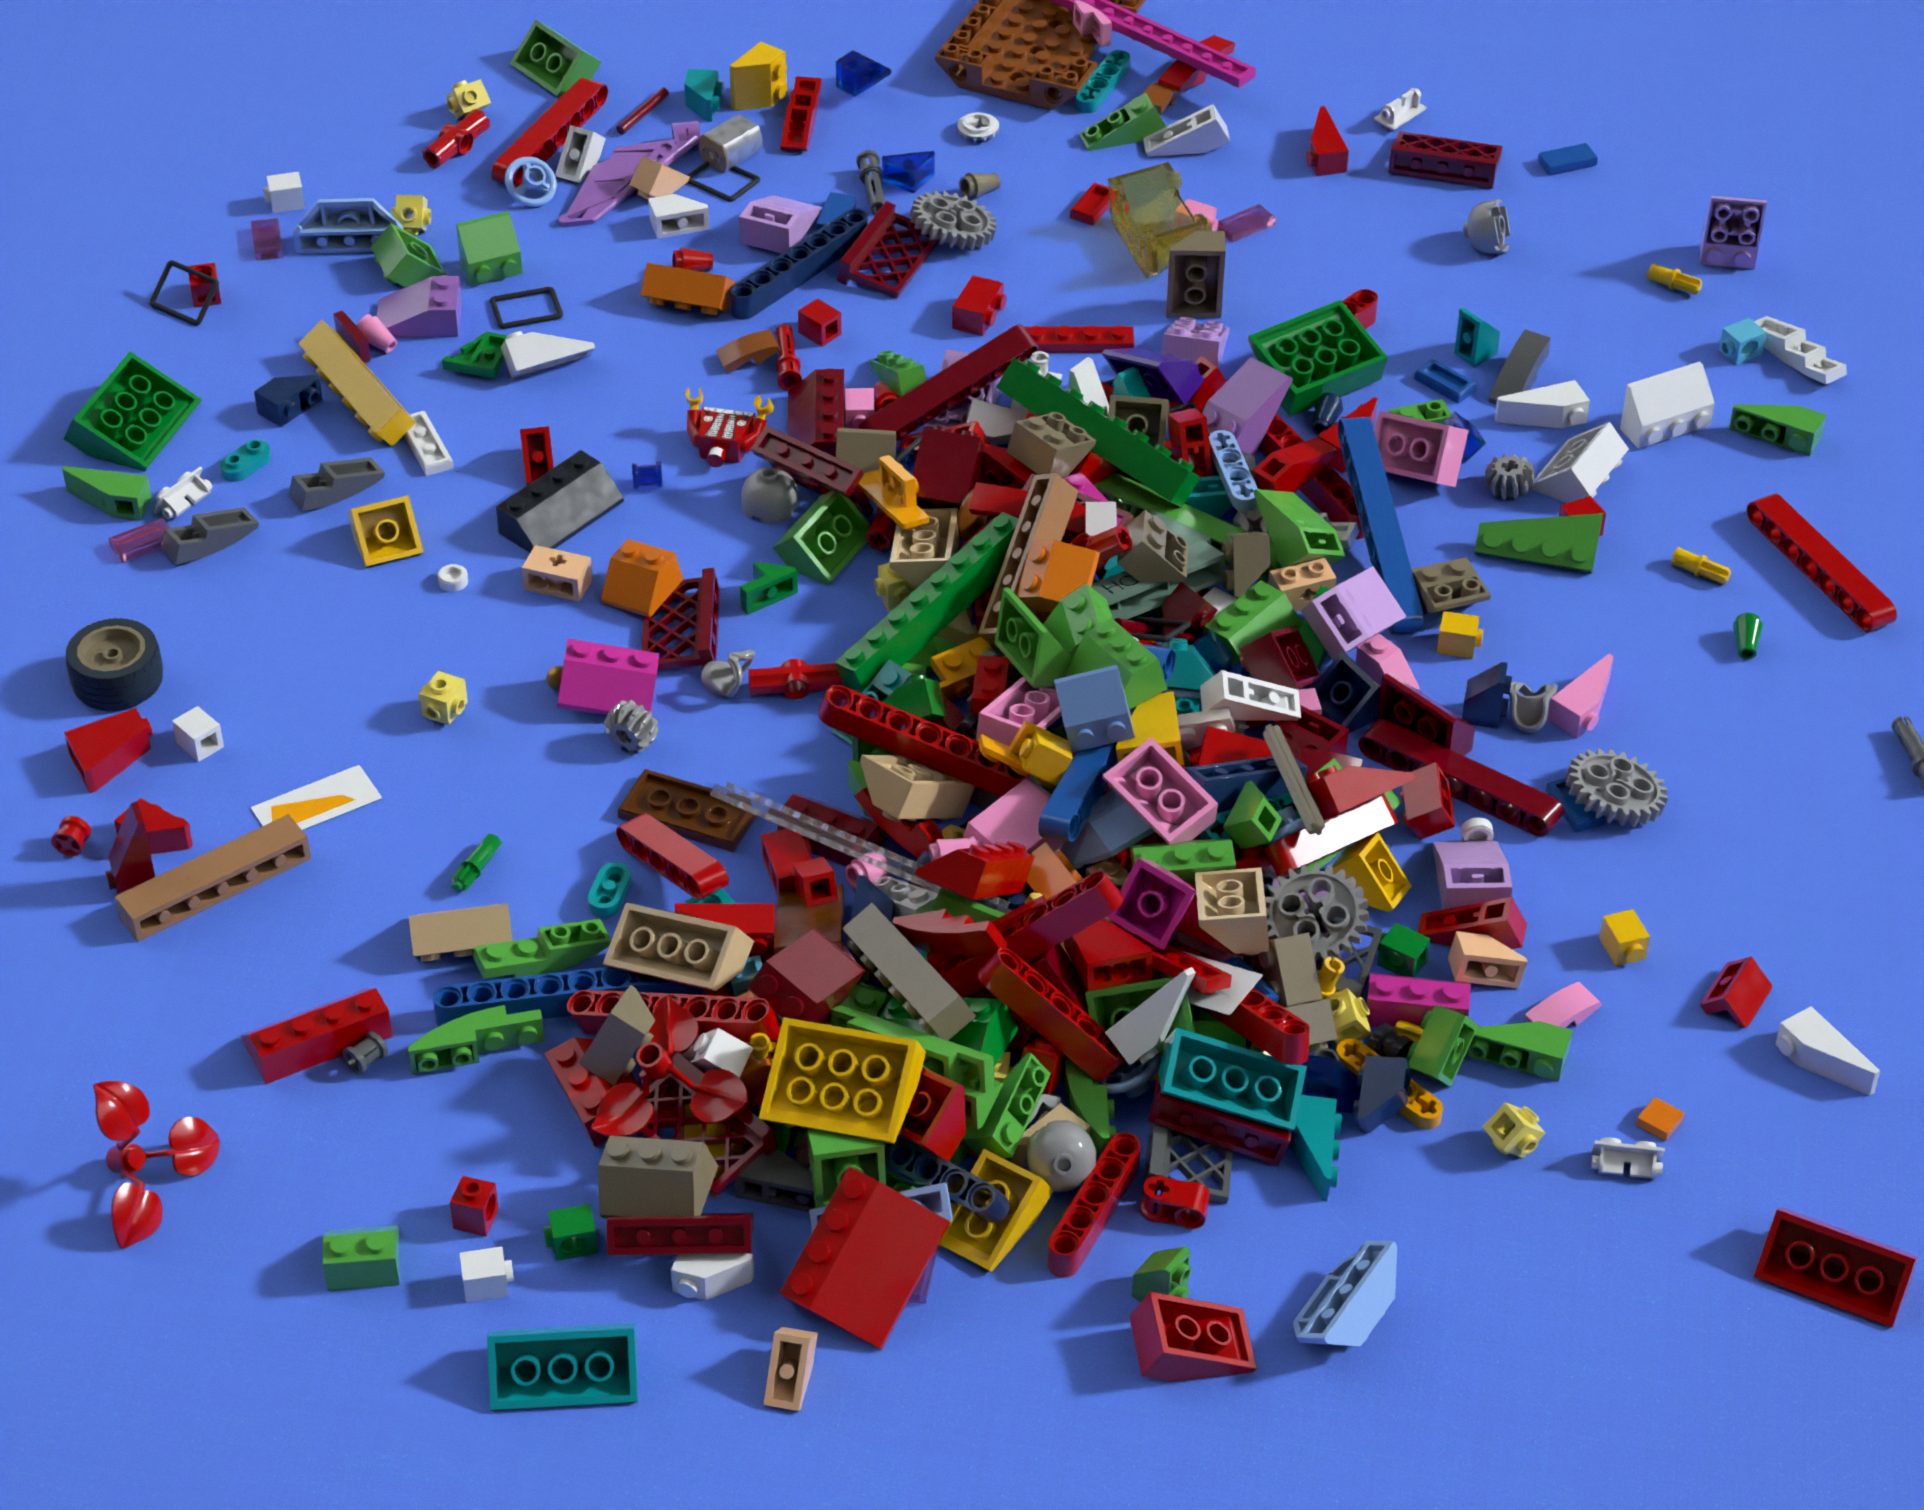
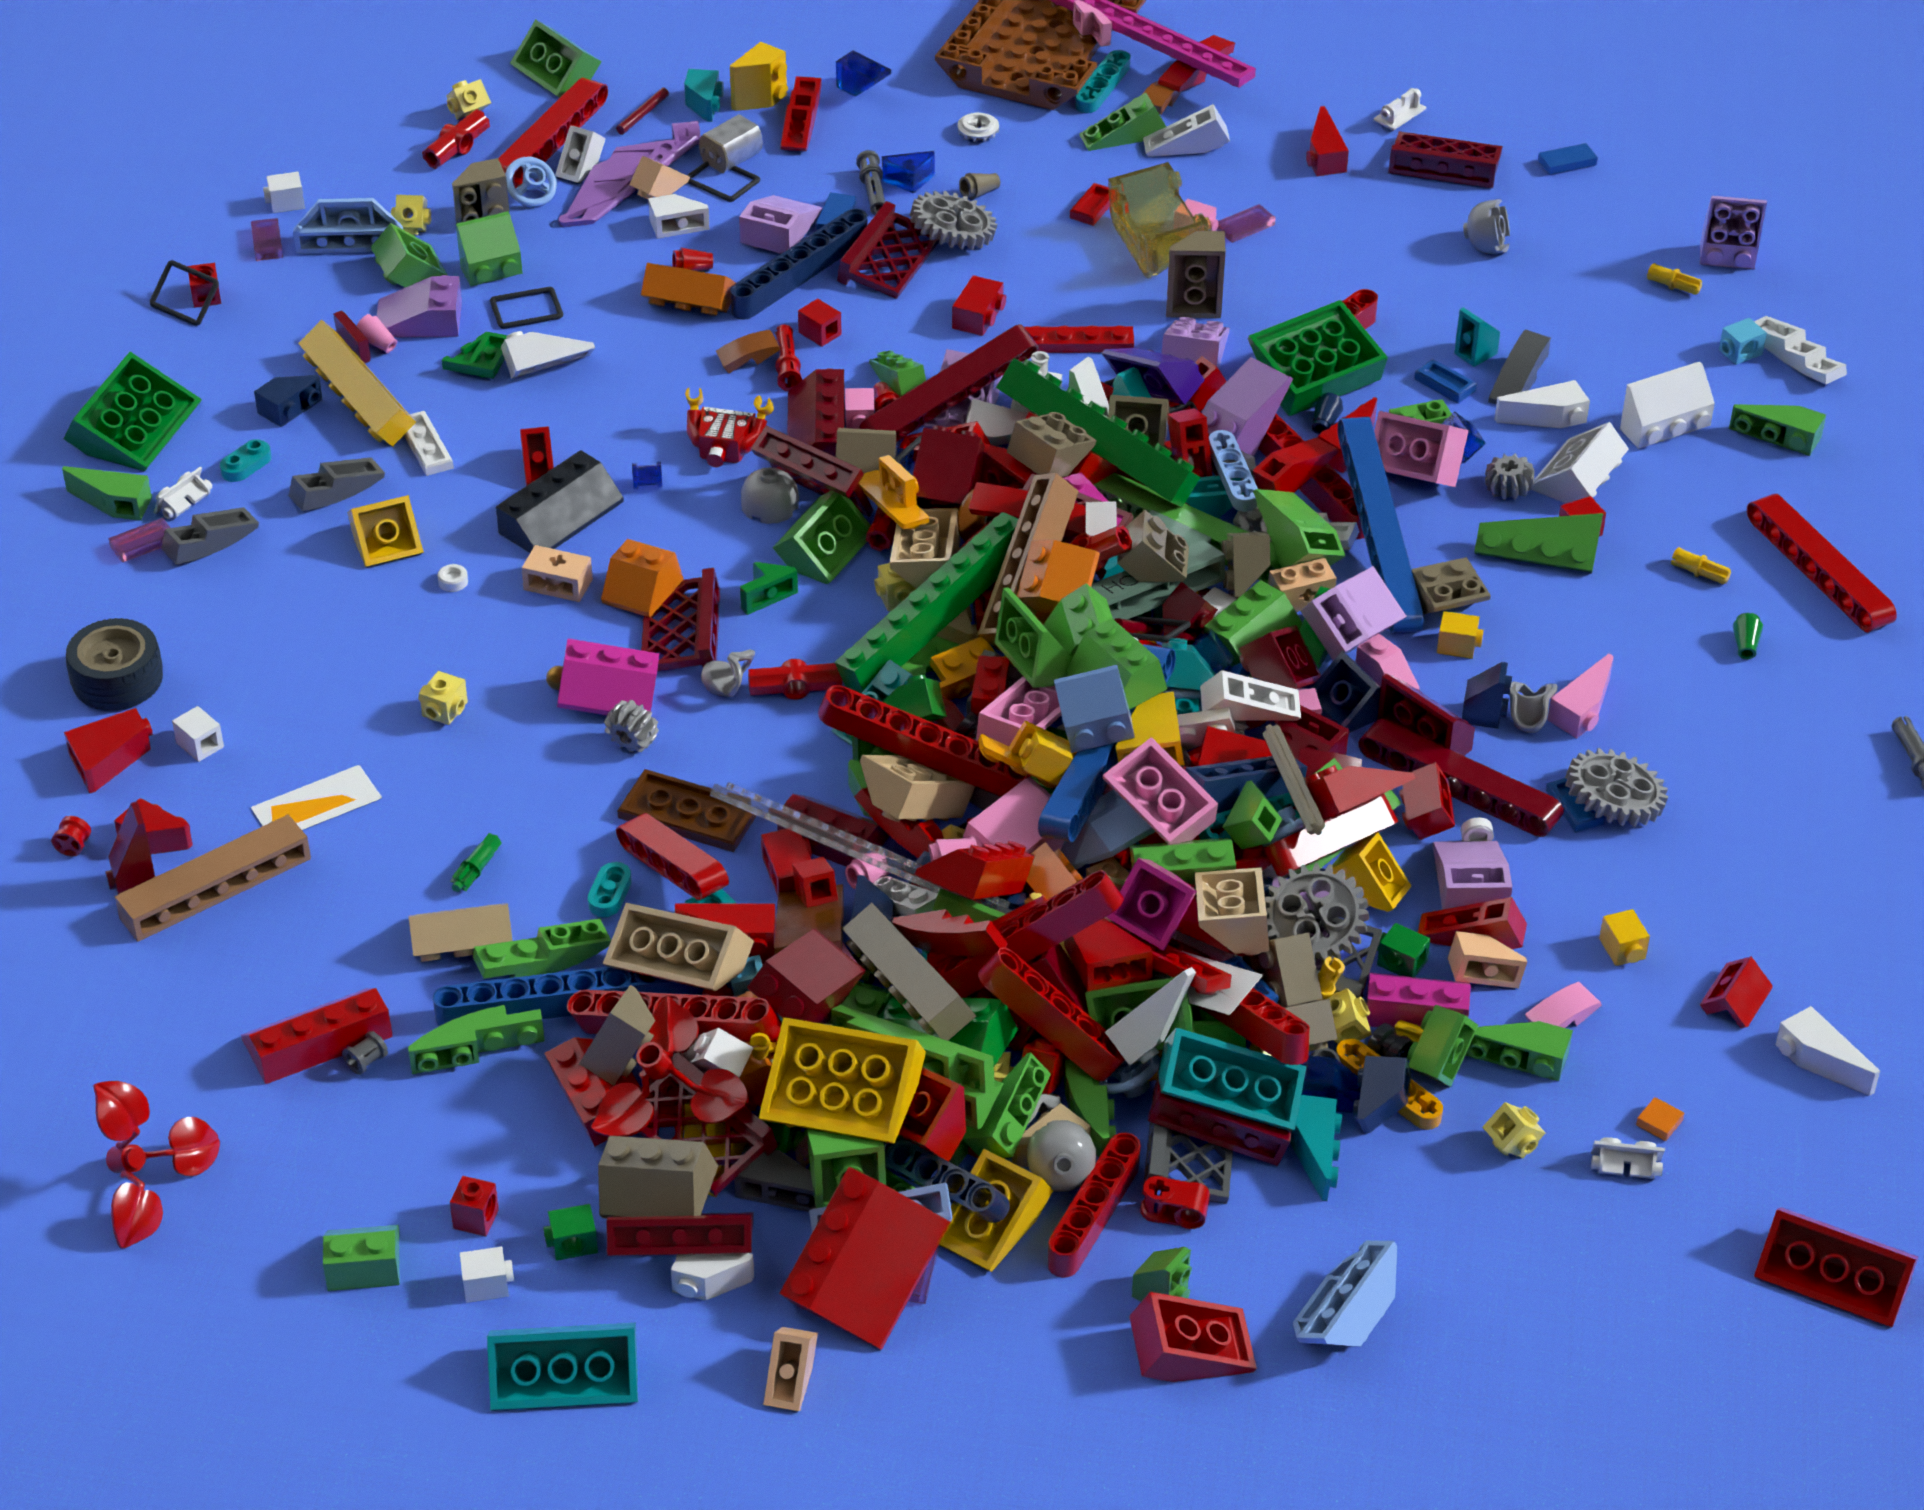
none -> dark tan slope [452,158,509,224]

